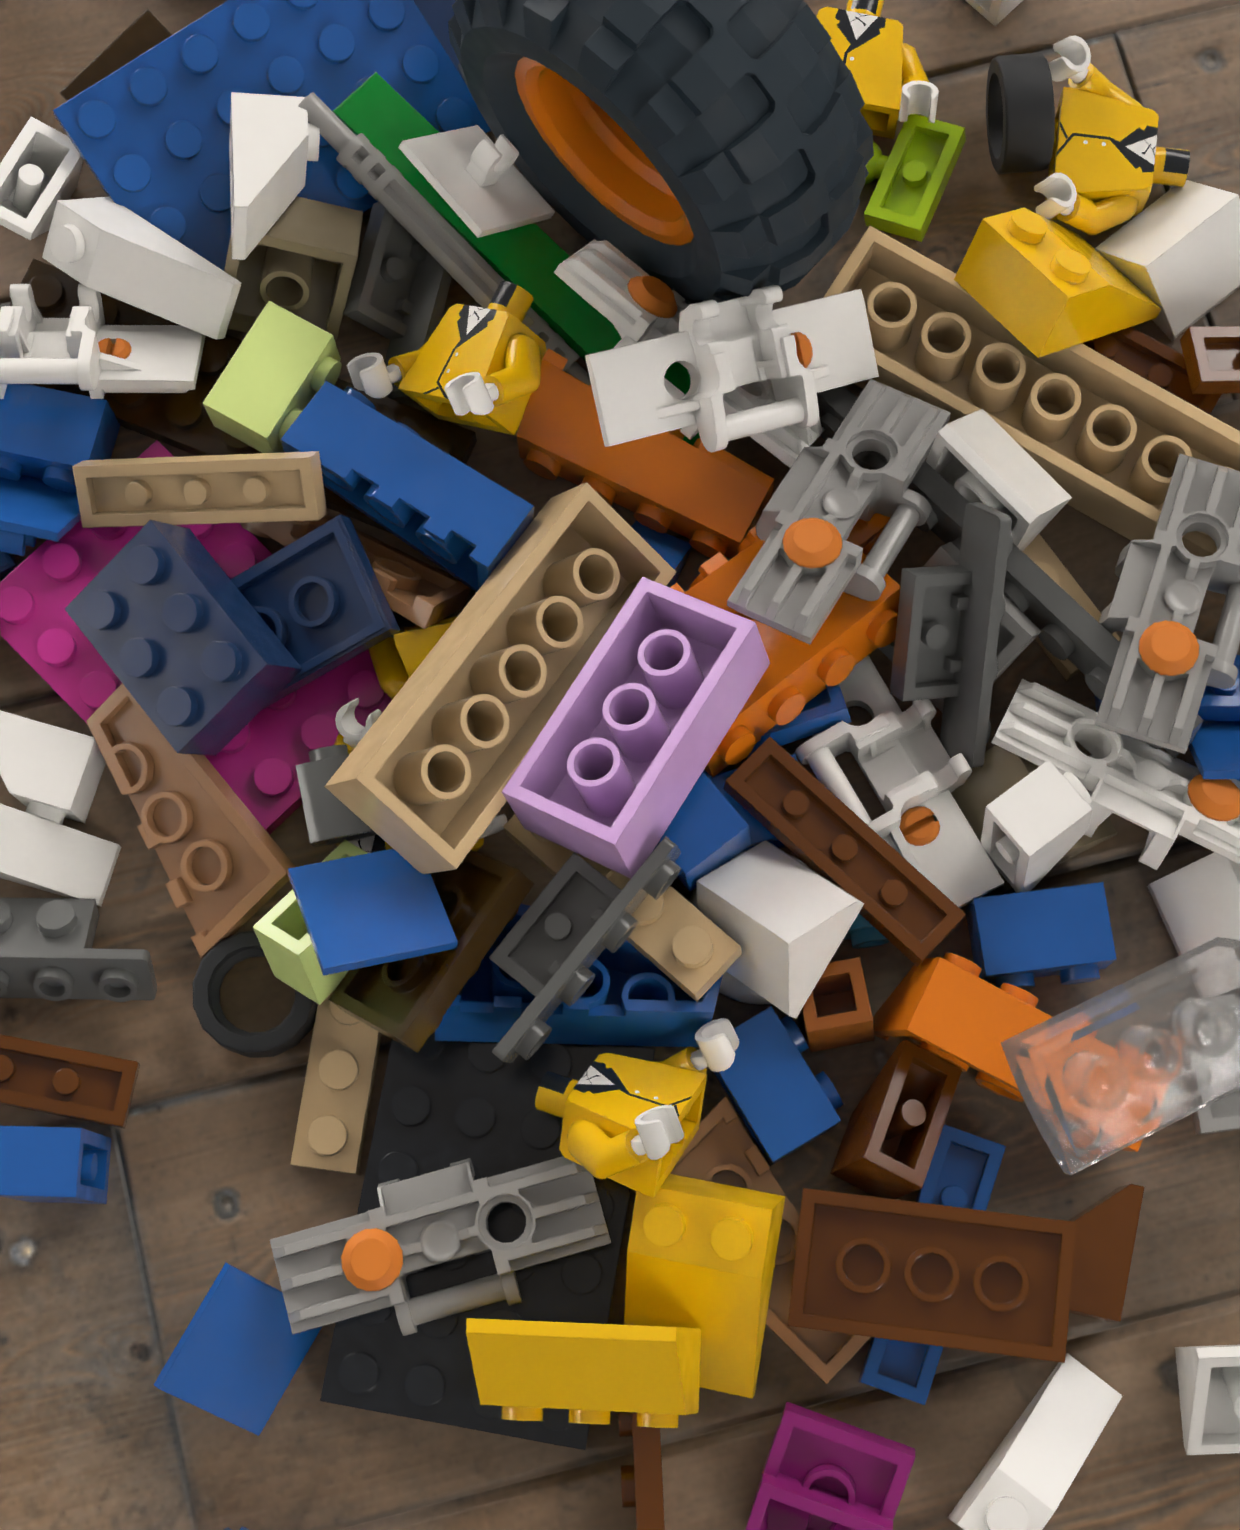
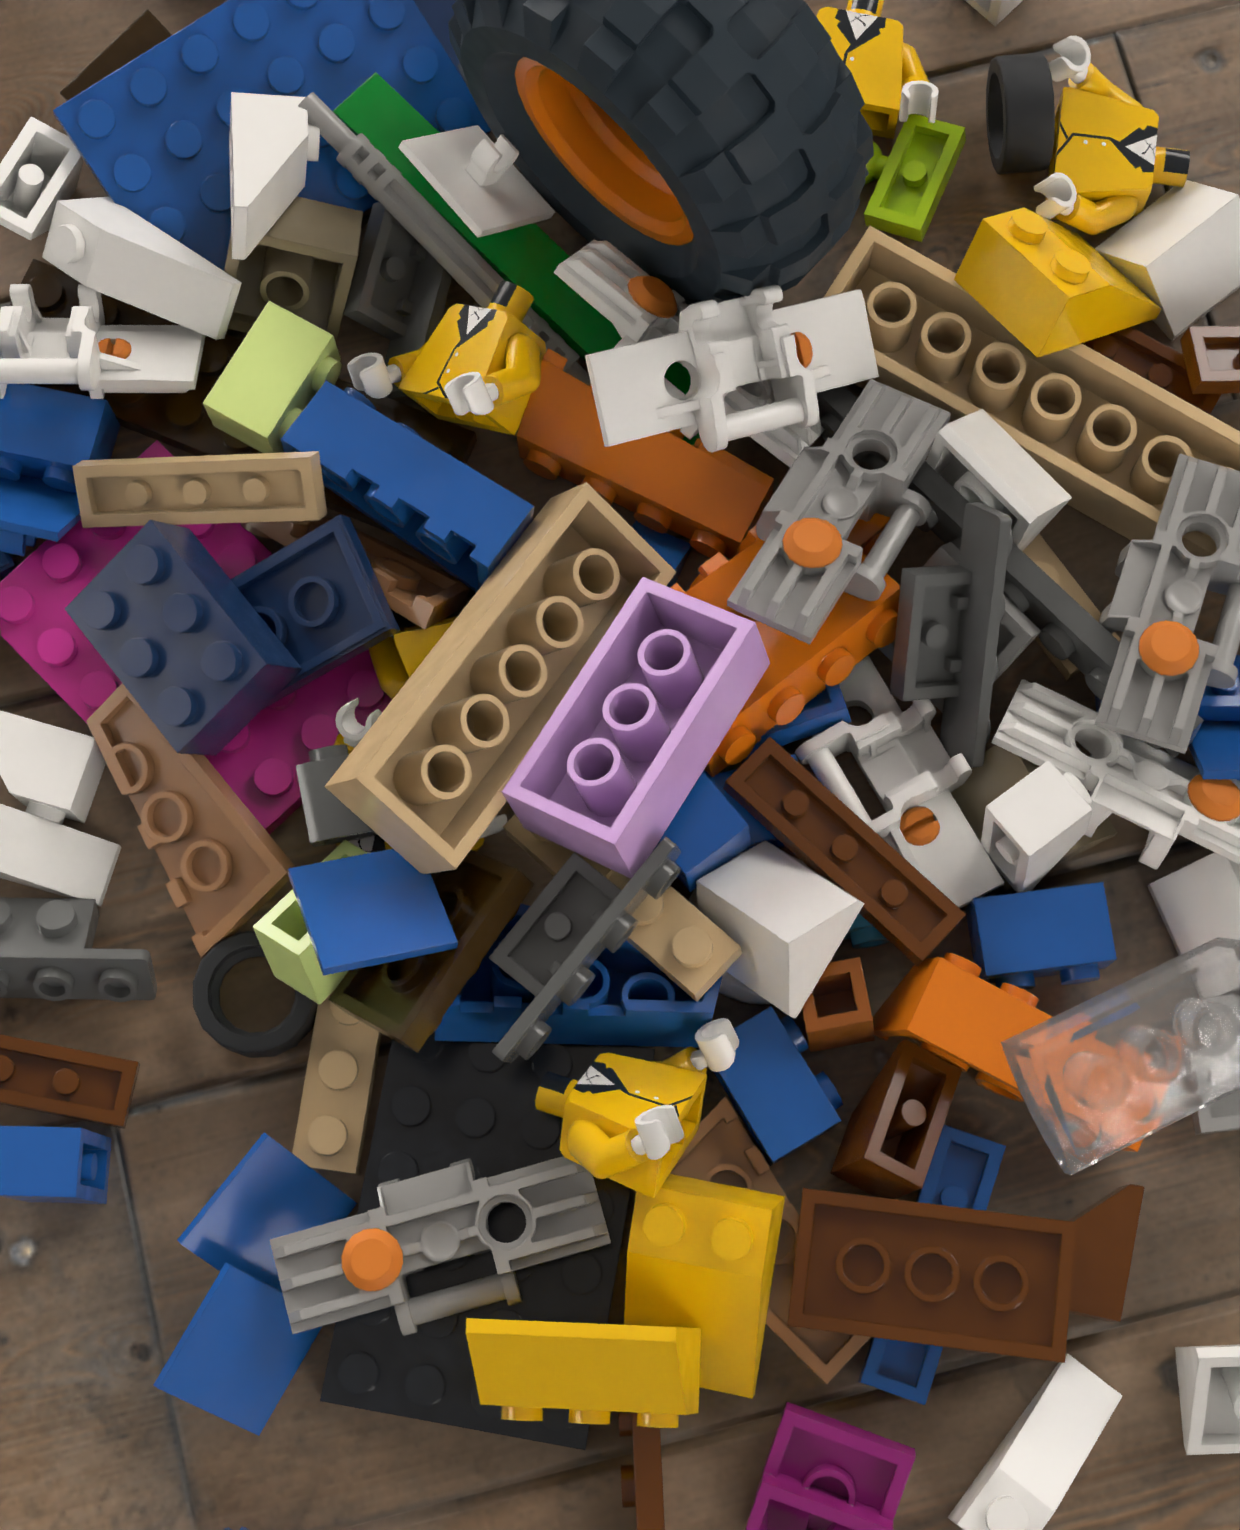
none -> blue piece [177,1132,357,1291]

